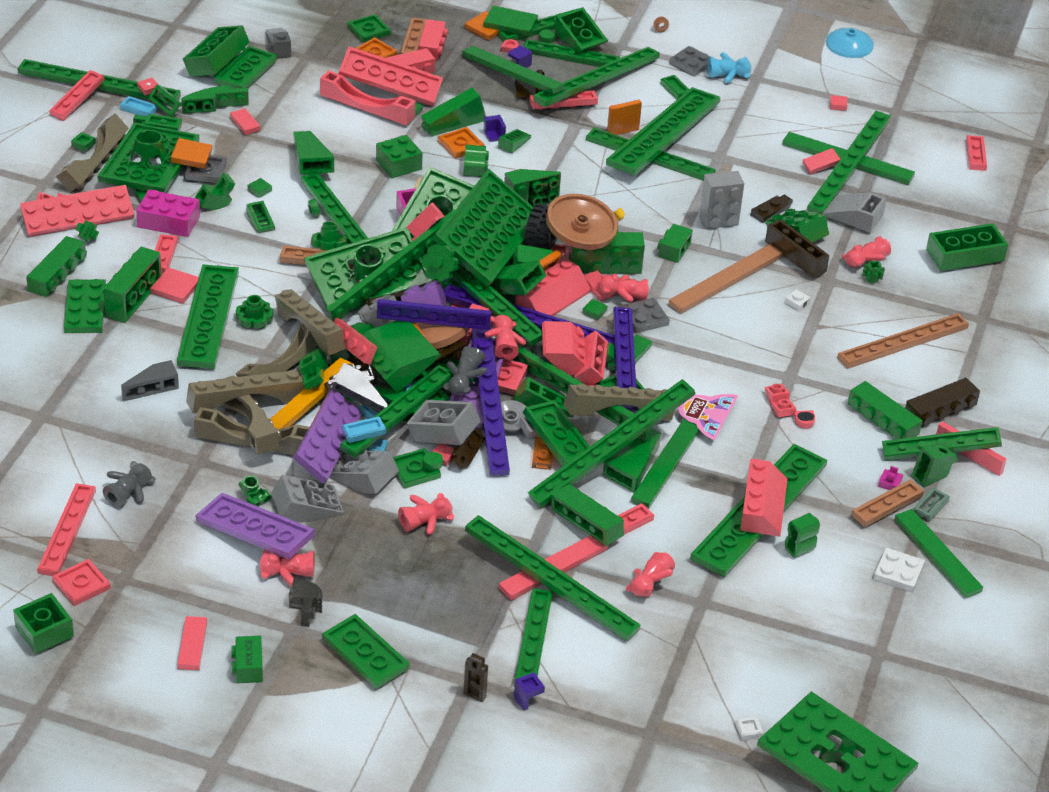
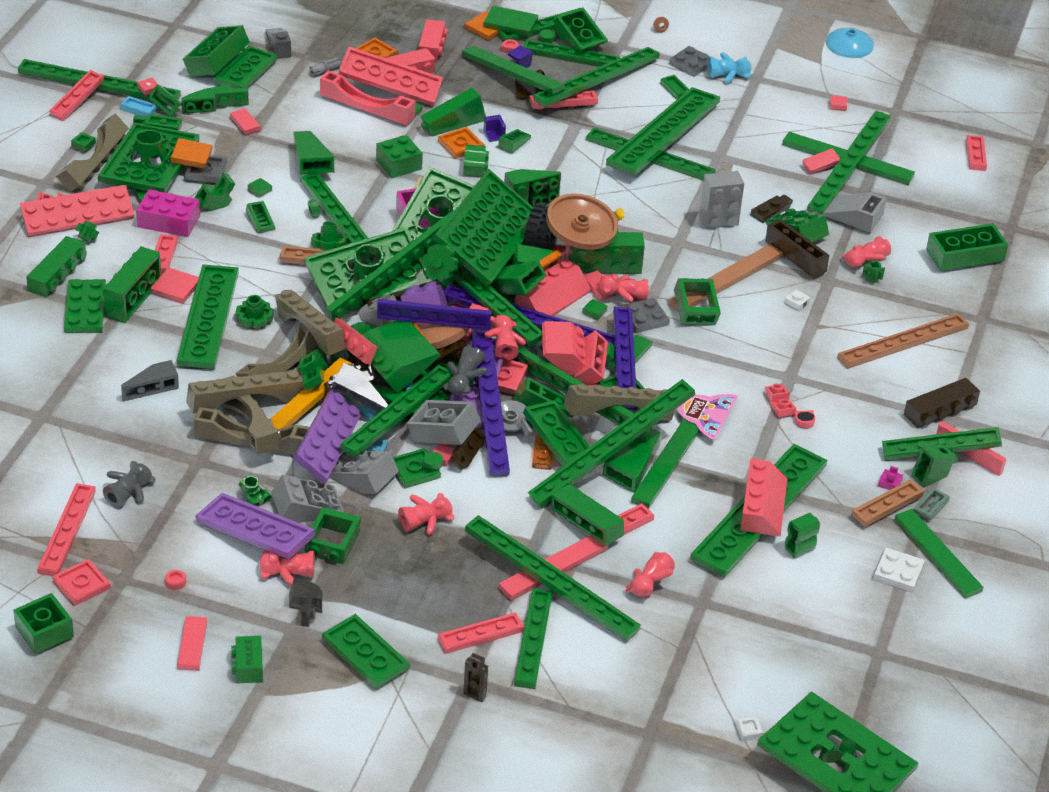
medium azure tile [342,416,386,443] -> none
green tile [347,14,391,43] -> none
nougat plate [400,18,427,54] -> none
coral panel [407,203,445,241] -> none
dark purple panel [514,672,545,710] -> none
orange tile [607,100,642,135] -> none
green brick [657,223,693,263] -> none
green brick [847,381,923,439] -> none
none -> coral tile [165,570,186,590]
none -> green window [305,507,361,564]
none -> light grey axle [309,58,341,77]
none -> coral tile [438,612,524,654]
none -> green window [674,278,721,325]

